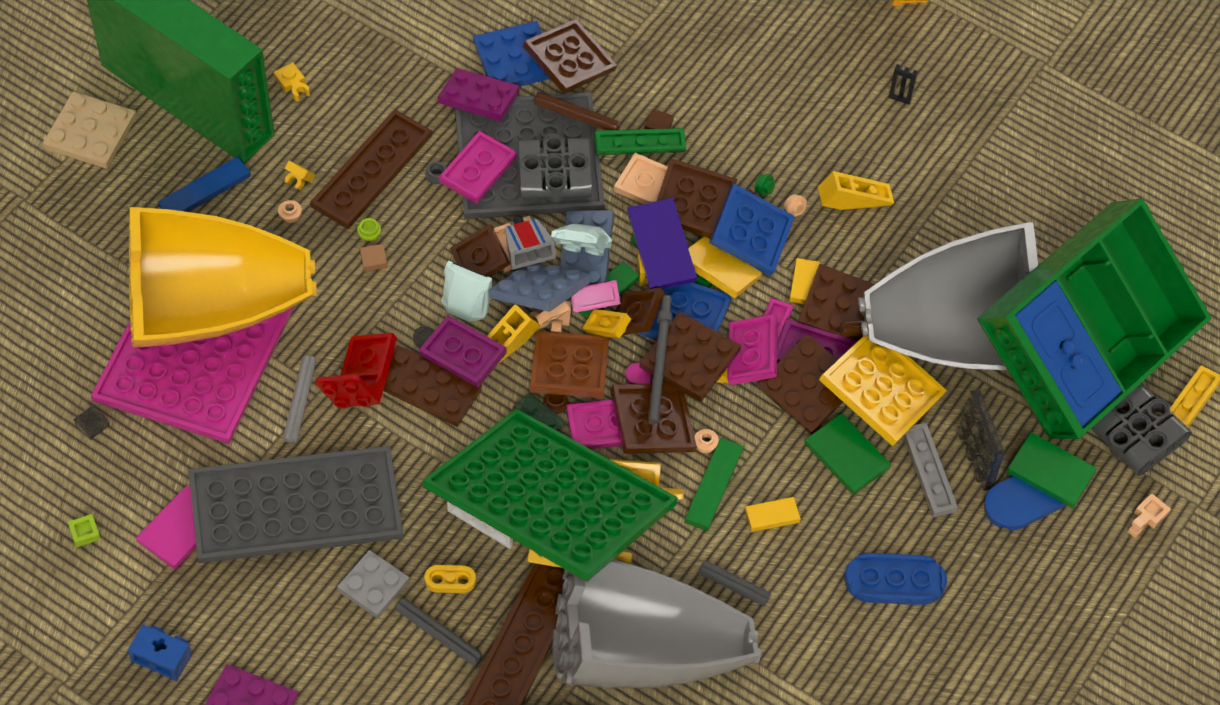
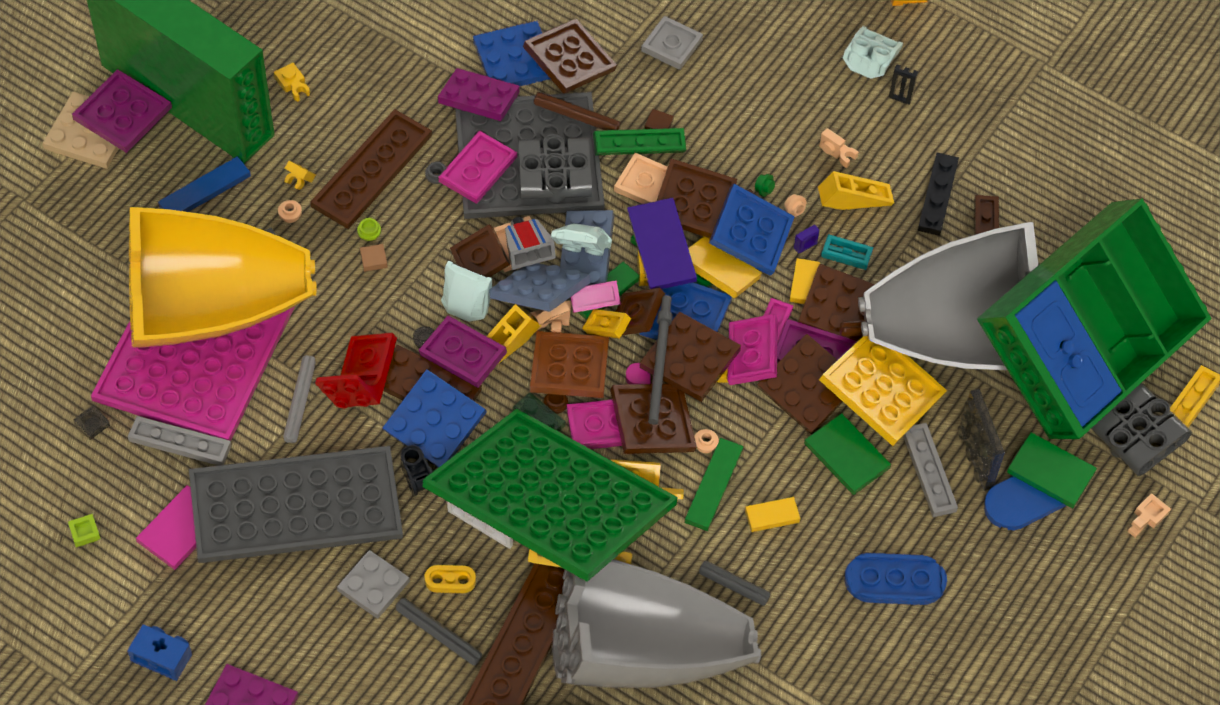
none -> magenta plate [72,69,172,153]
none -> light grey plate [128,416,232,466]
none -> blue plate [383,369,487,468]
none -> black piece [400,445,433,496]
none -> light grey plate [641,16,703,70]
none -> dark purple tile [794,224,820,254]
none -> light nougat plate [819,128,859,168]
none -> teal tile [821,234,873,270]
none -> light aqua slope [843,26,903,79]
none -> black plate [917,152,959,236]
none -> reddish brown plate [974,195,999,235]

